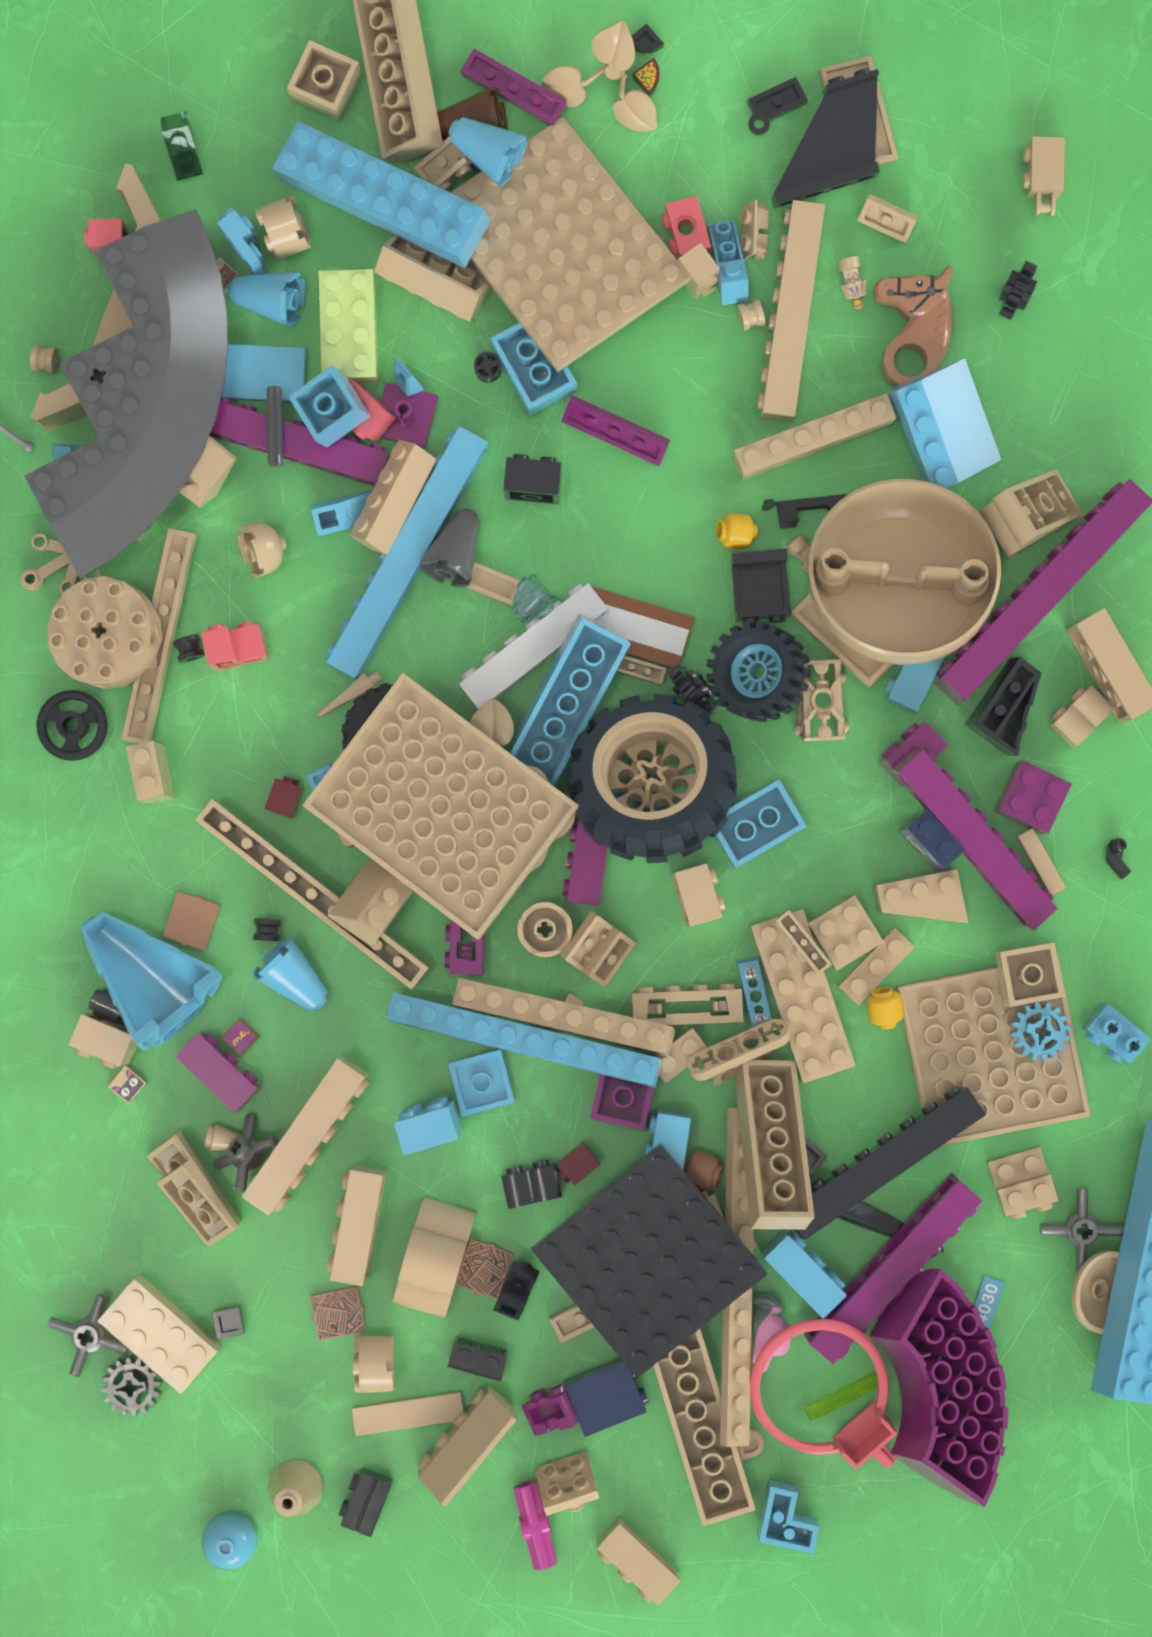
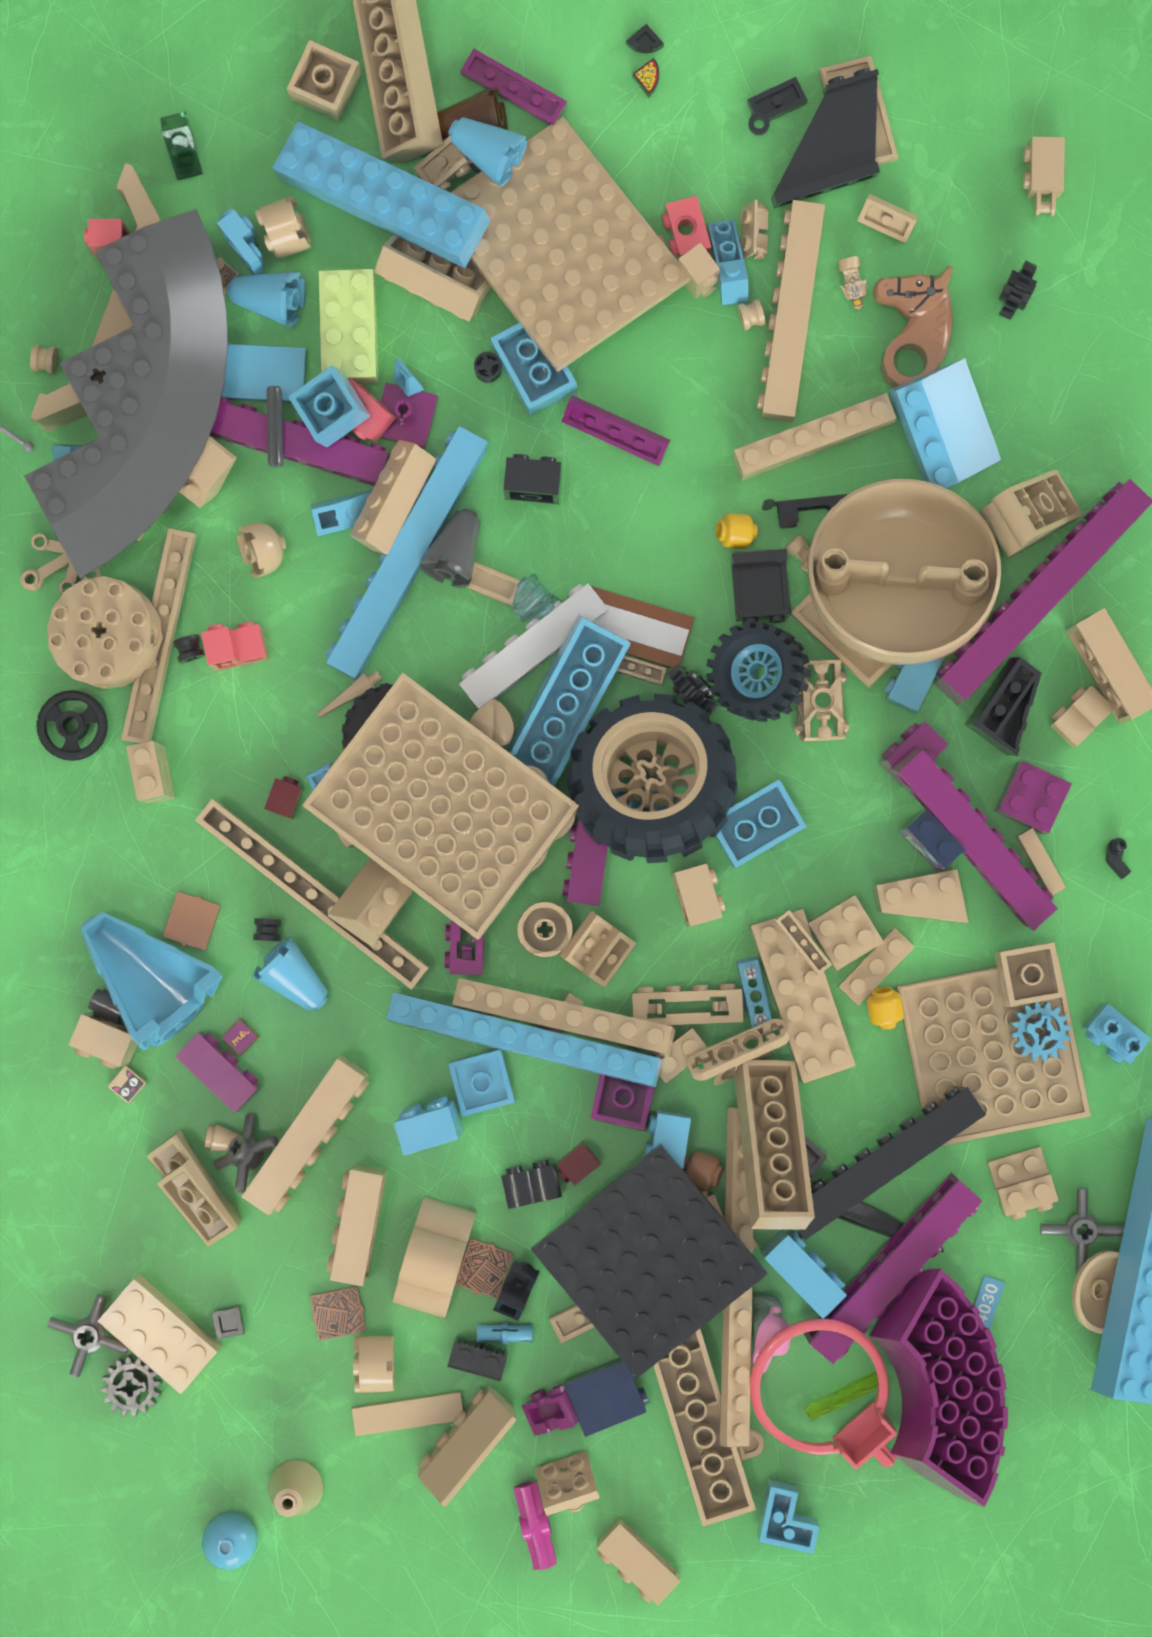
black brick [338,1468,393,1537] -> none
tan plant [542,20,658,132] -> none
none -> medium azure pin [477,1322,533,1345]

